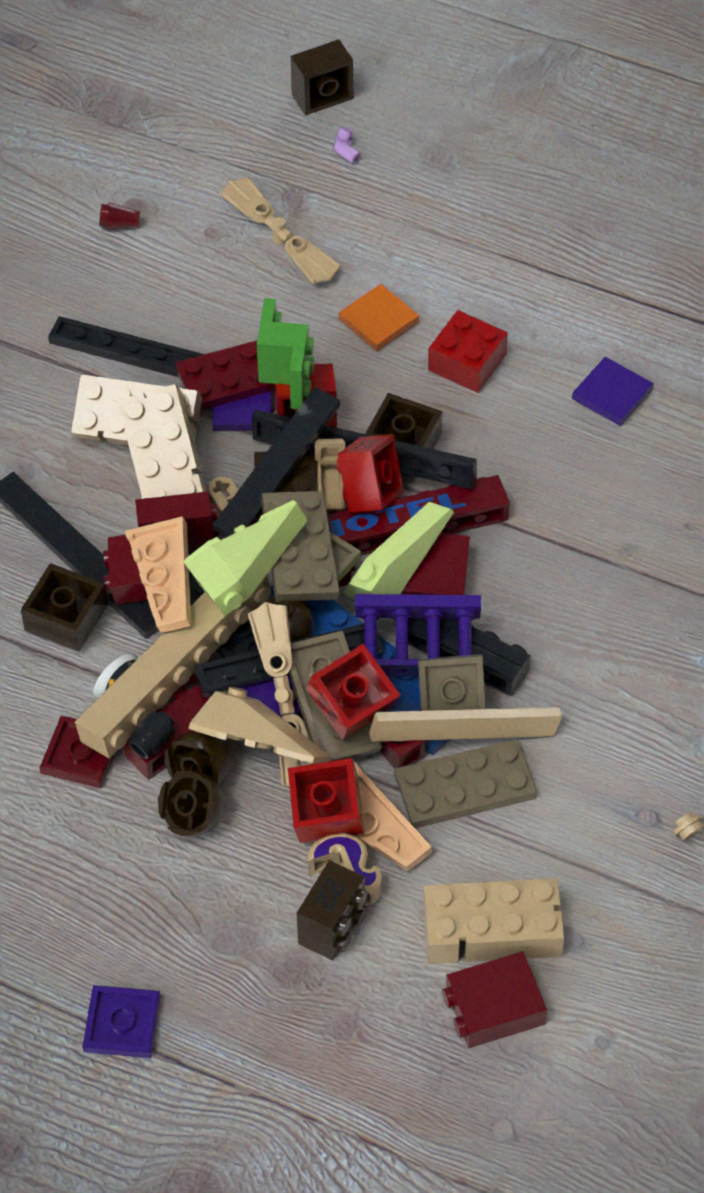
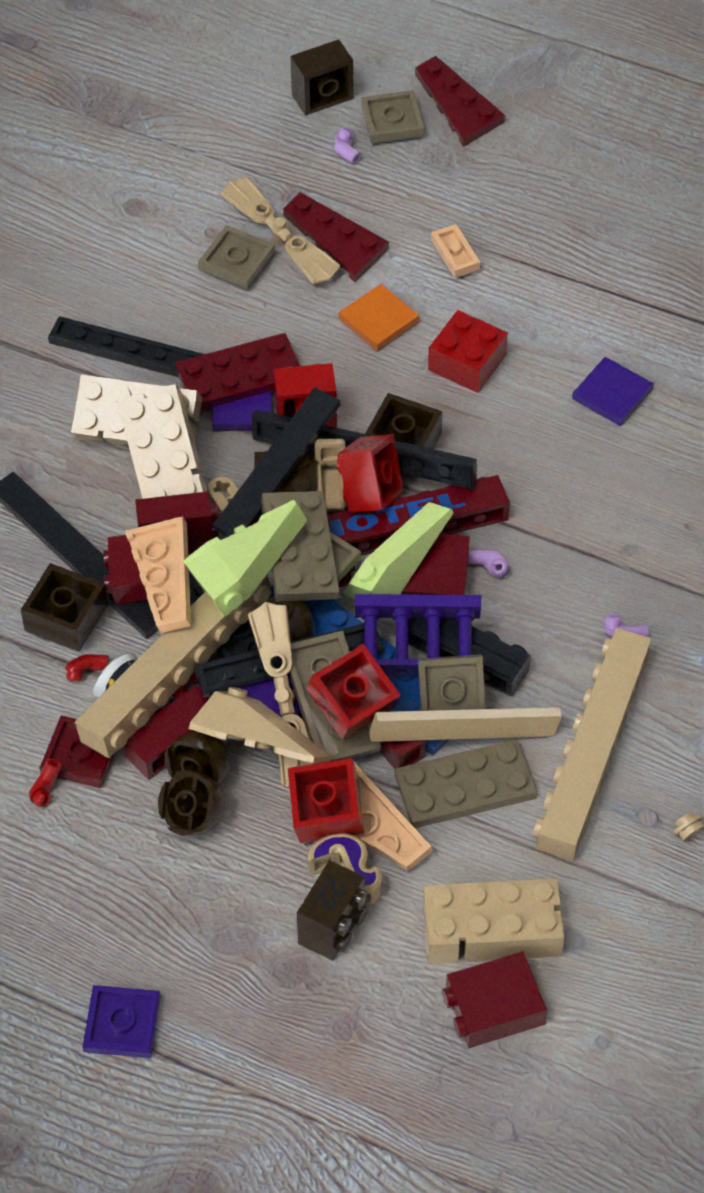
dark red cone [99,202,140,229] -> none
black brick [128,711,175,760] -> none
bright green bracket [257,298,315,409] -> none
none -> red arm [29,758,62,807]
none -> red arm [65,654,109,681]
none -> dark tan plate [198,225,275,289]
none -> dark red wing [283,192,389,282]
none -> dark tan plate [361,90,424,143]
none -> dark red wing [415,55,505,147]
none -> light nougat plate [431,224,480,278]
none -> lavender arm [468,549,509,578]
none -> tan brick [533,628,652,862]
none -> lavender arm [603,614,649,637]

